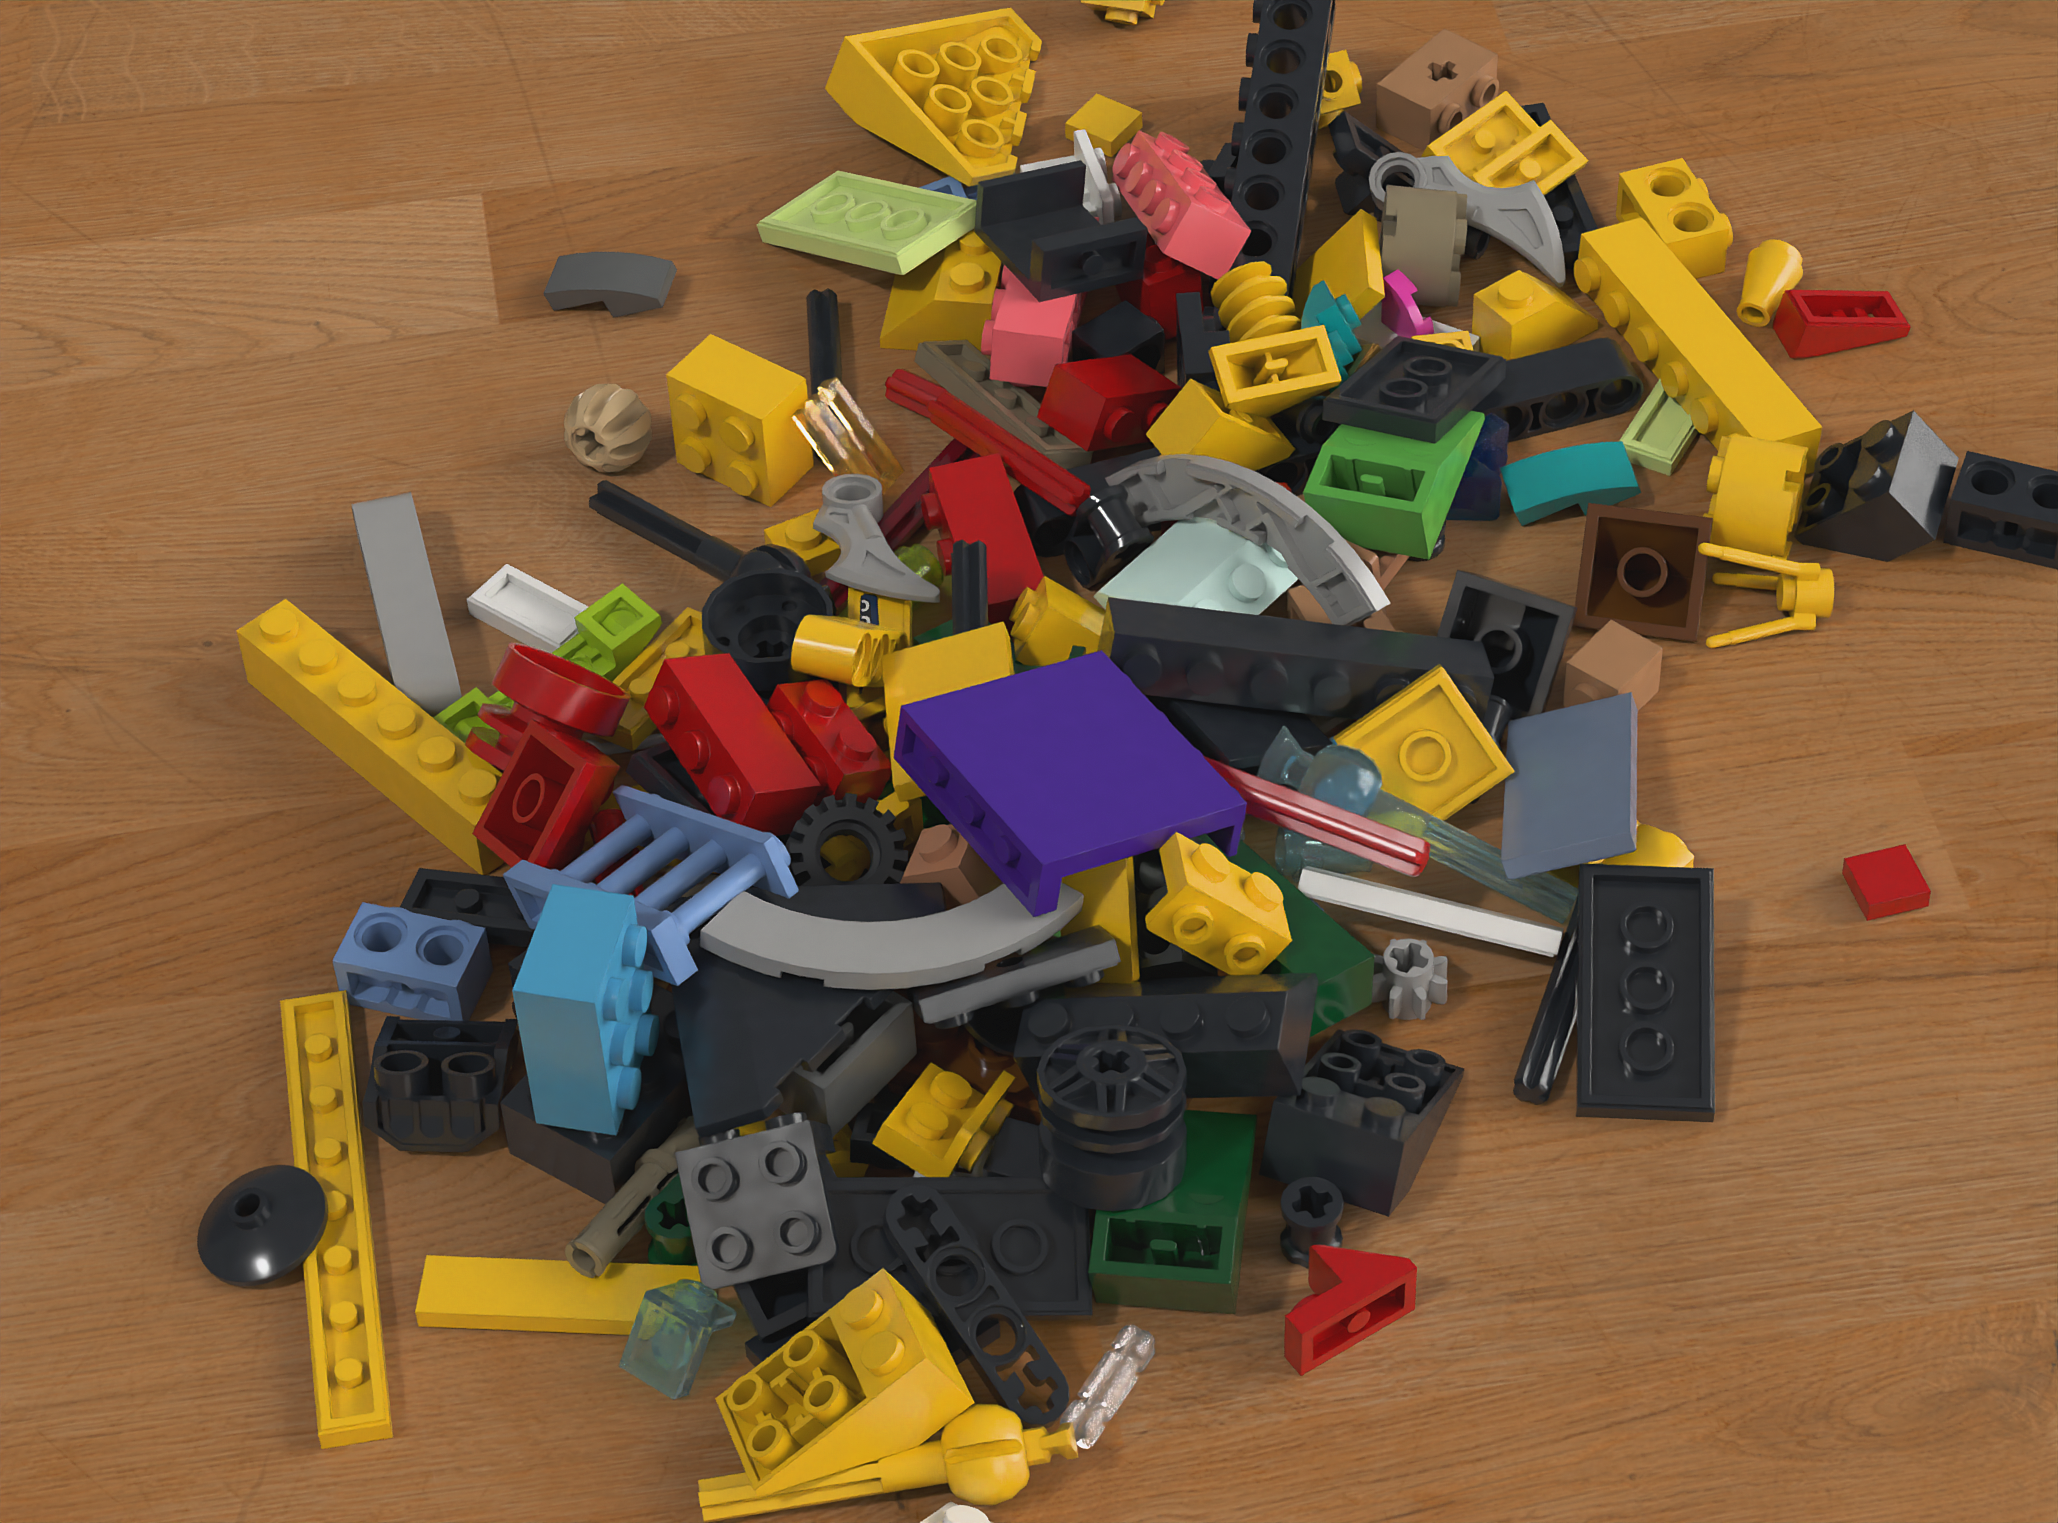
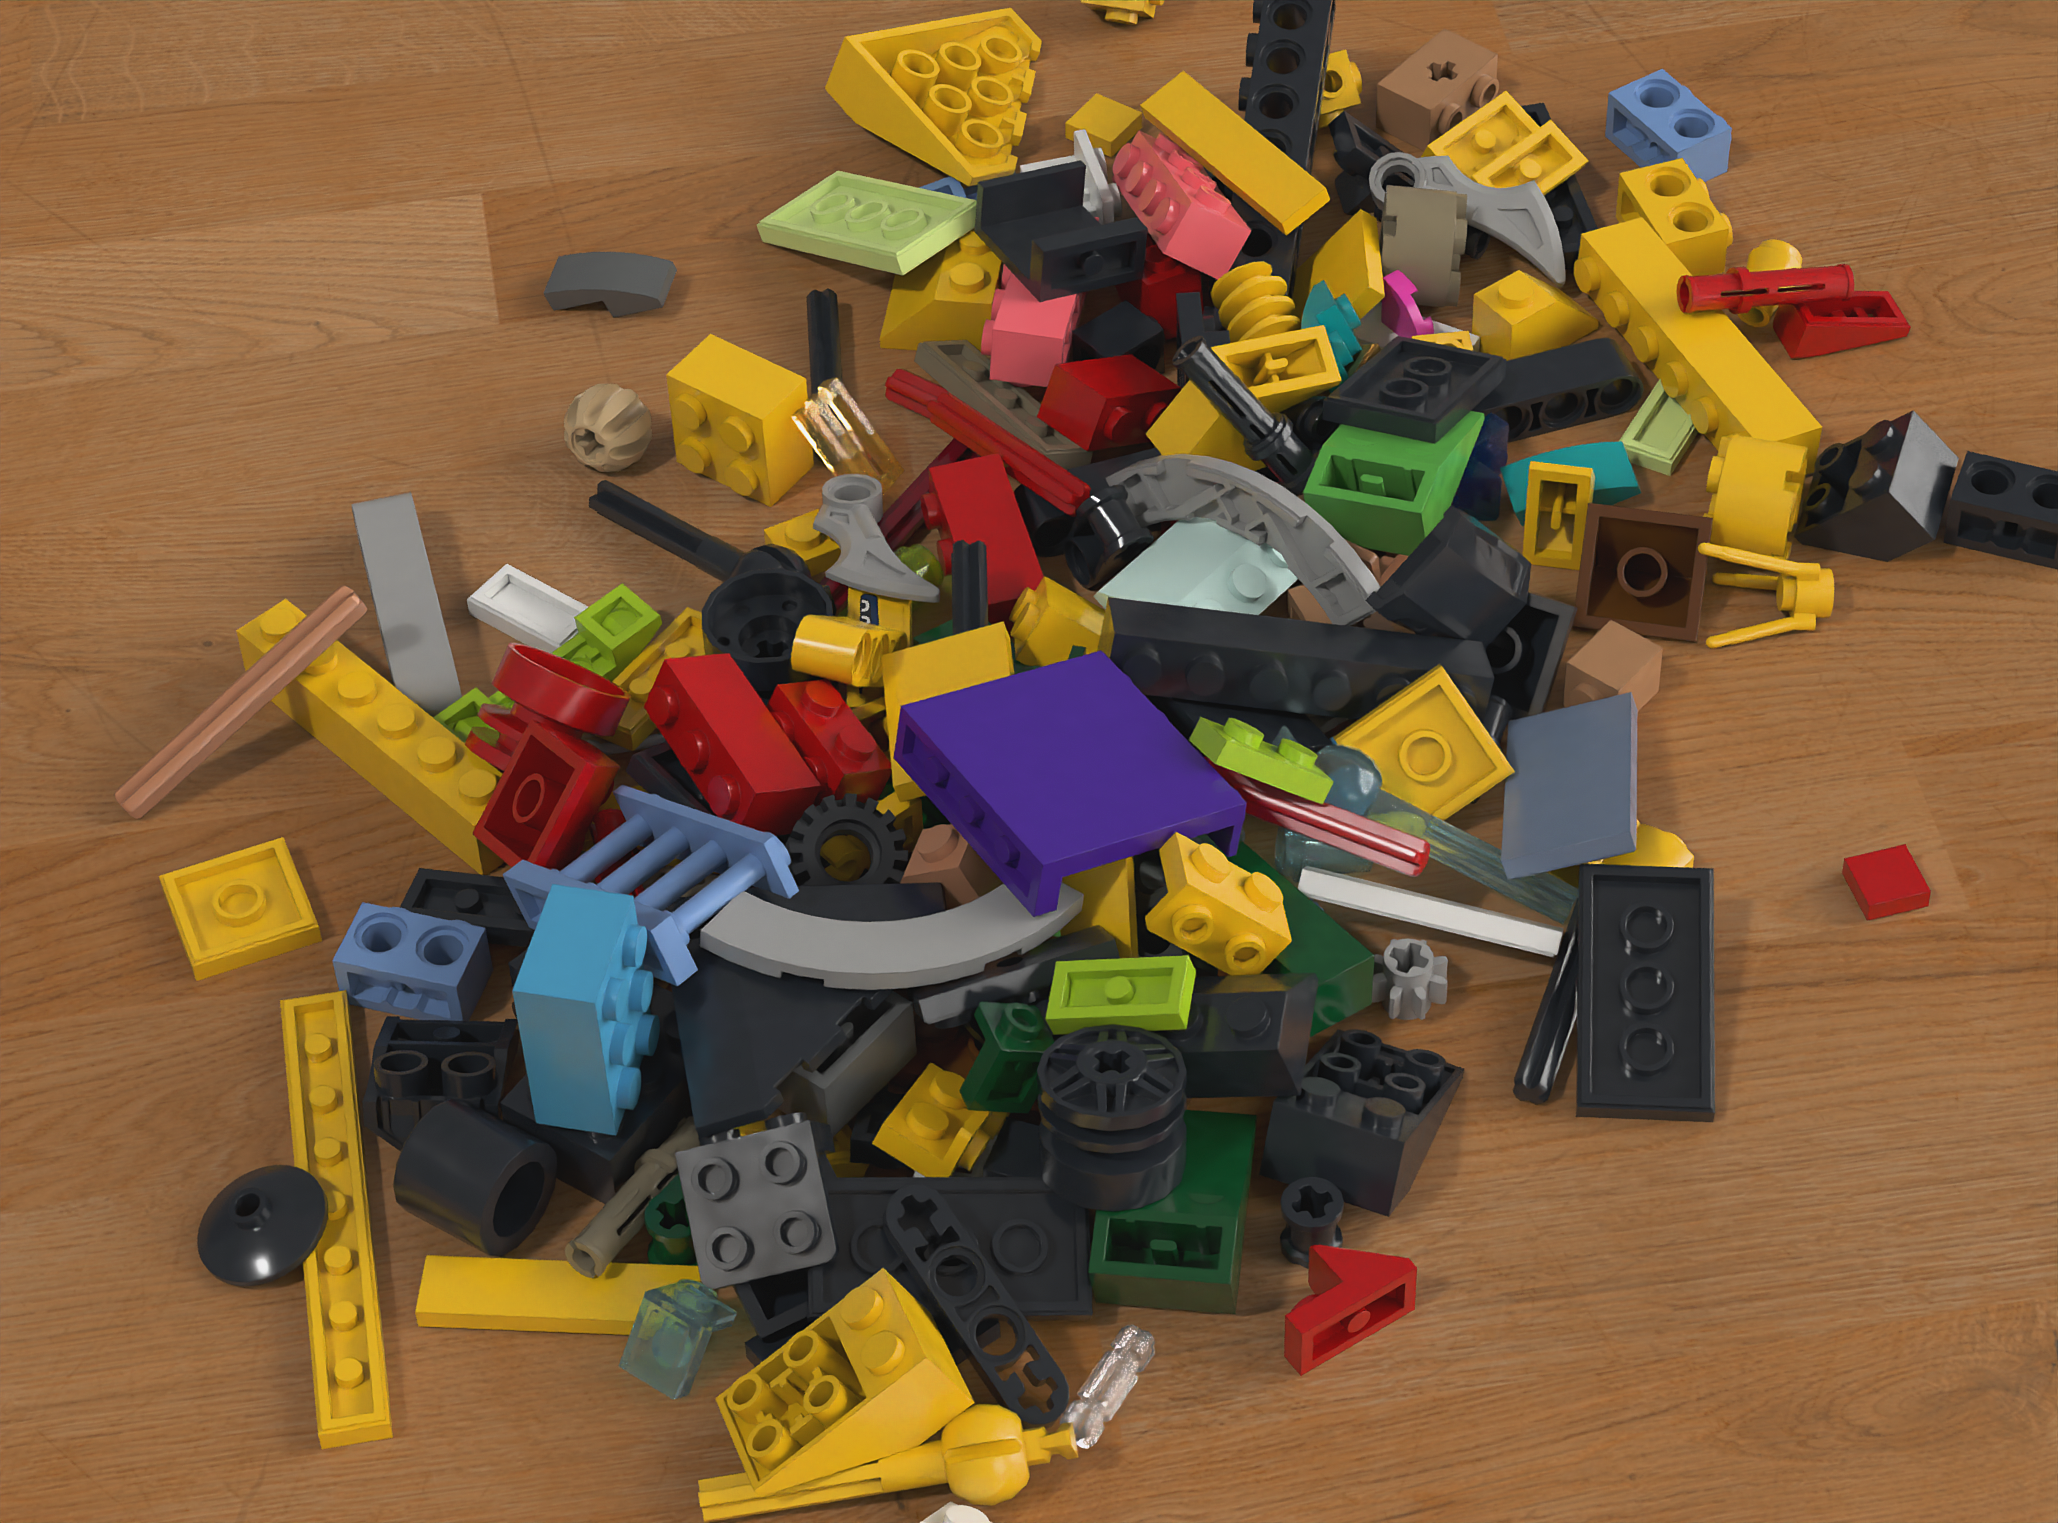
none -> nougat axle [114,585,367,819]
none -> yellow tile [159,837,322,981]
none -> black piece [393,1099,558,1256]
none -> dark green bracket [959,1002,1055,1114]
none -> lime plate [1045,955,1196,1035]
none -> yellow tile [1140,71,1330,236]
none -> black pin [1172,336,1320,495]
none -> lime plate [1189,717,1334,805]
none -> black slope [1365,505,1531,649]
none -> yellow slope [1522,461,1595,570]
none -> medium blue brick [1605,69,1732,182]
none -> red pin [1676,264,1855,314]

